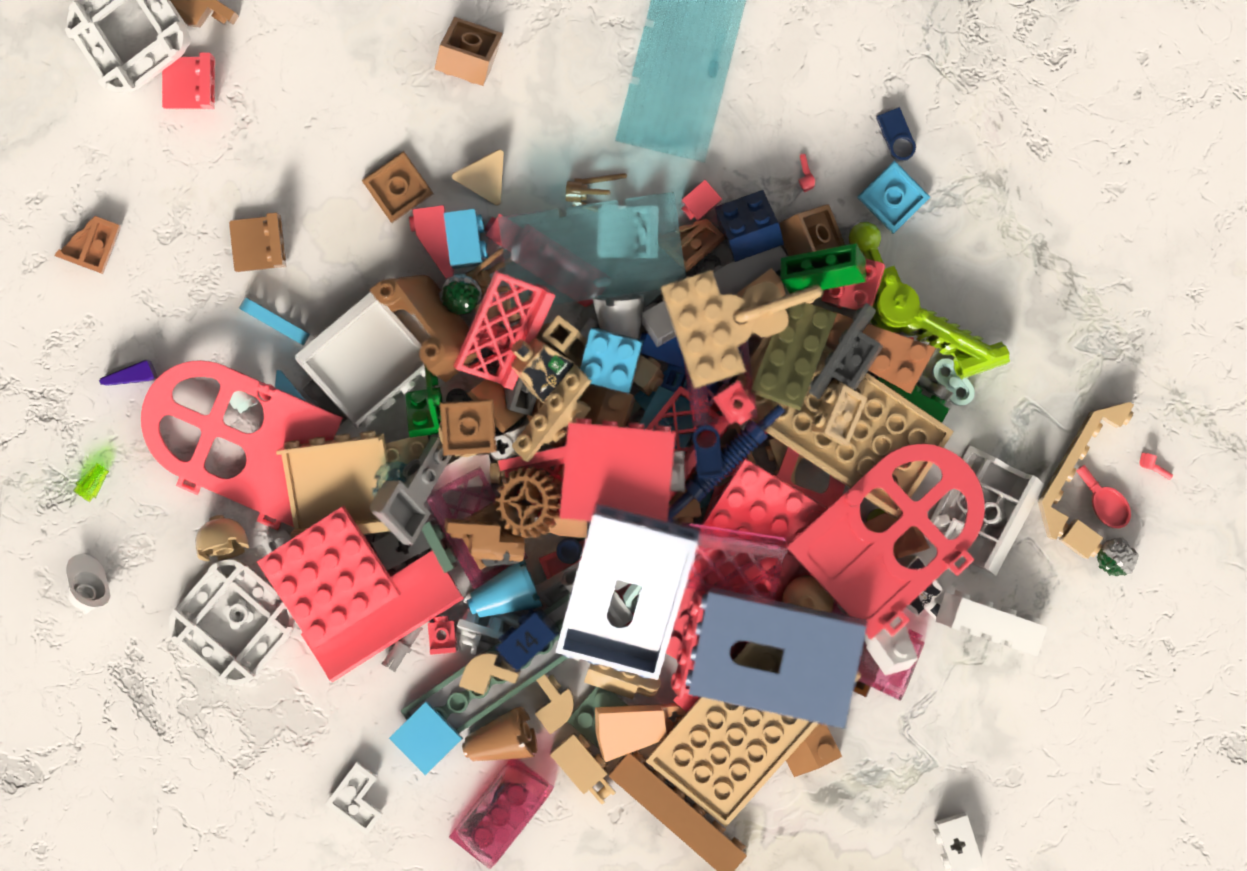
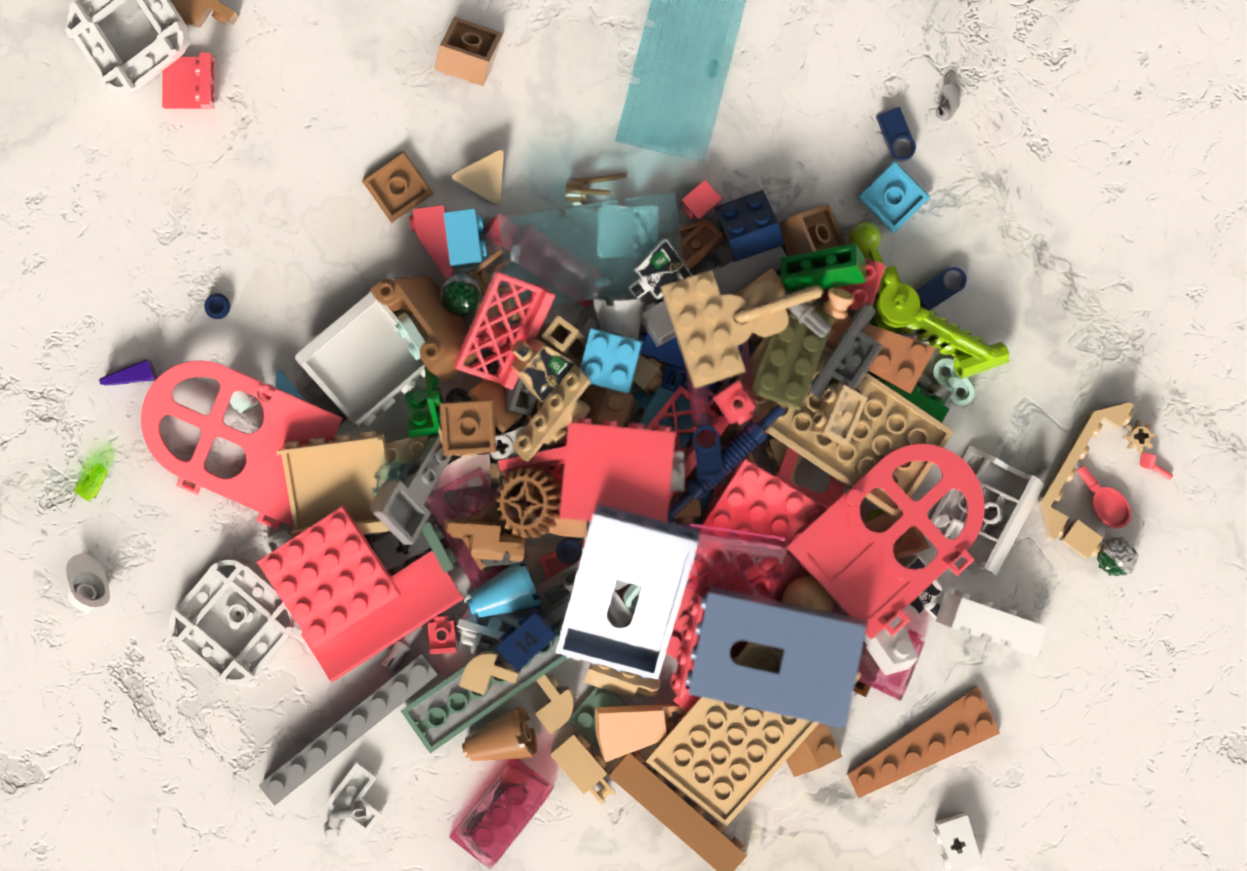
nougat wing [55,216,121,274] -> none
tan cylinder [195,515,249,561] -> none
medium nougat bracket [229,212,287,272] -> none
medium azure beam [239,297,311,345] -> none
medium azure tile [389,701,463,775] -> none
coral hand [798,154,815,192] -> none
none -> dark blue plate [204,293,231,319]
none -> light grey brick [258,653,440,806]
none -> light grey arm [323,800,366,837]
none -> light aqua plate [394,313,425,361]
none -> black torso [628,238,693,299]
none -> light grey axle [787,292,831,338]
none -> light nougat wheel [822,288,854,319]
none -> nougat wing [847,686,1000,798]
none -> dark blue piece [916,267,967,311]
none -> light grey arm [936,83,960,121]
none -> tan gear [1122,420,1156,453]

